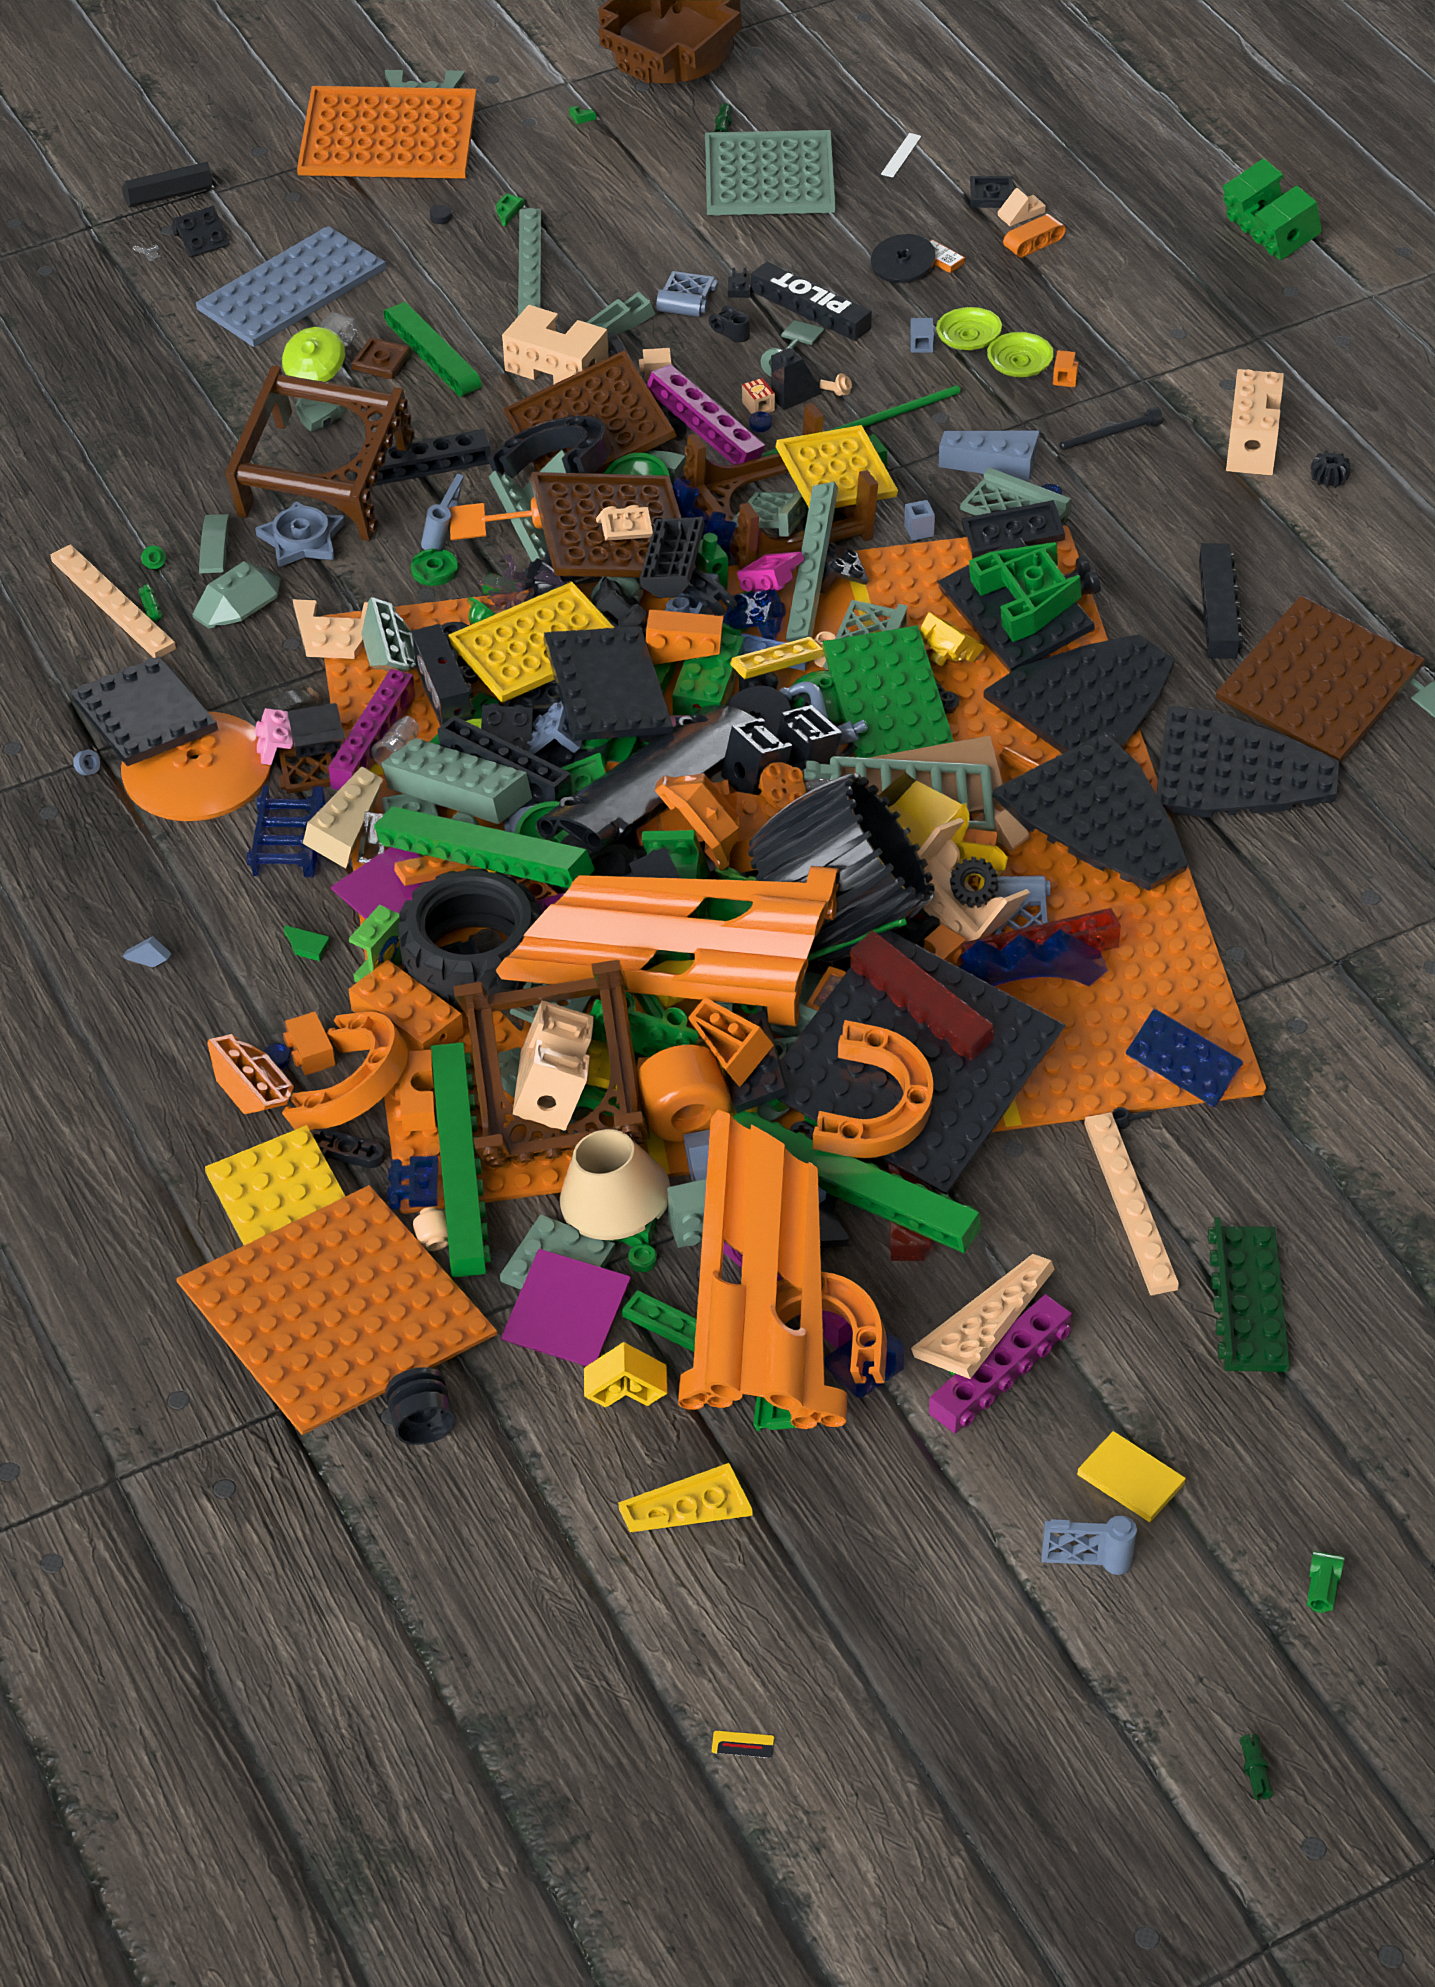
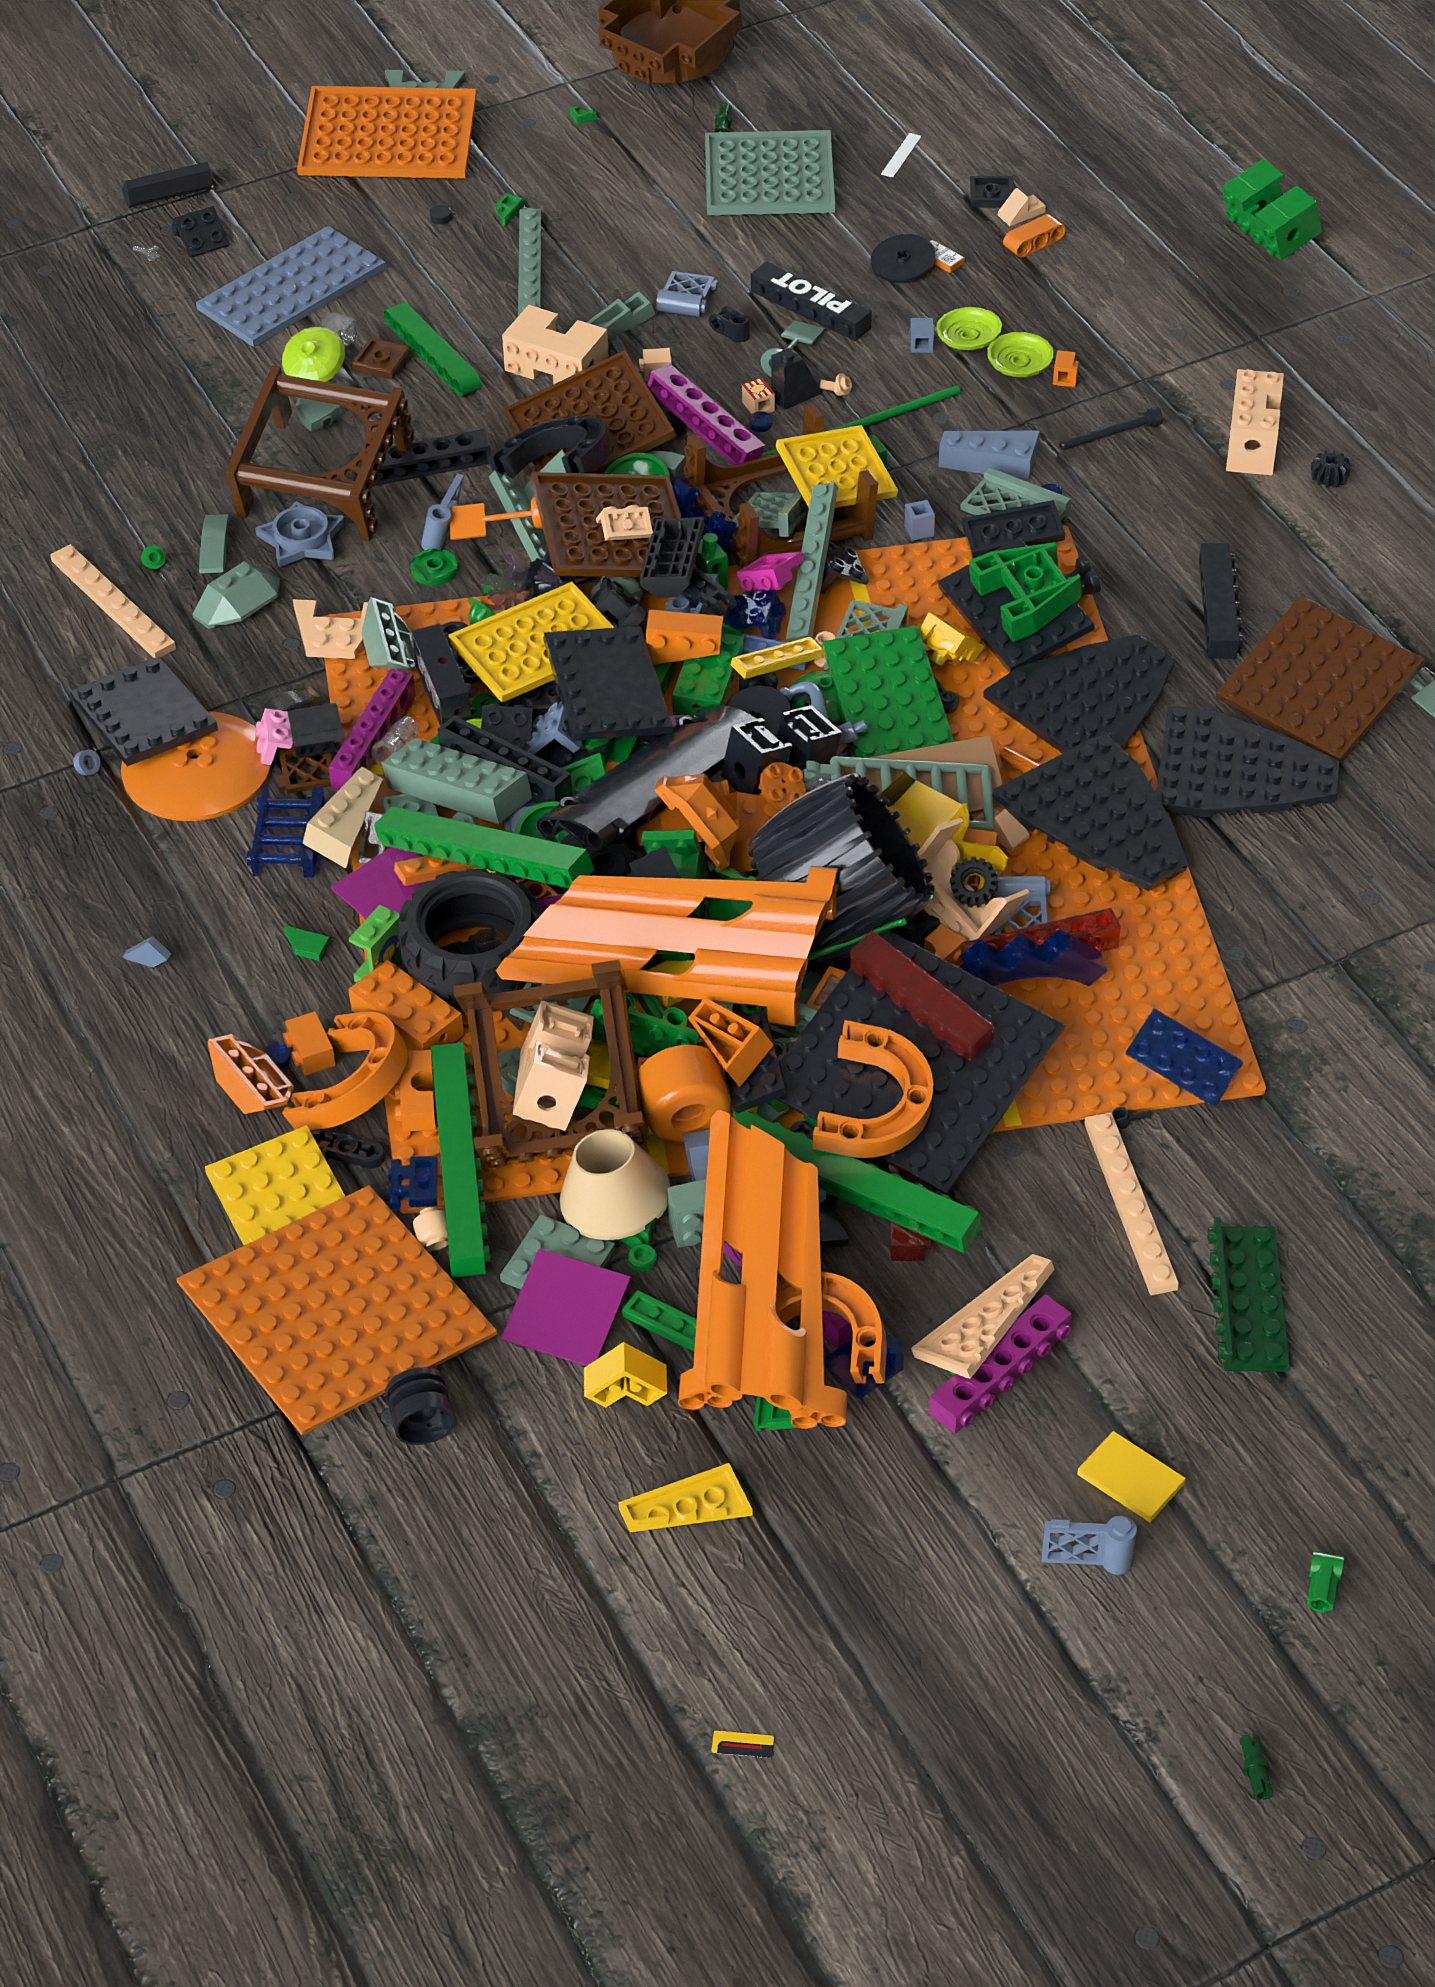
green axle [139,584,162,623] -> none
black plate [728,268,750,298] -> none

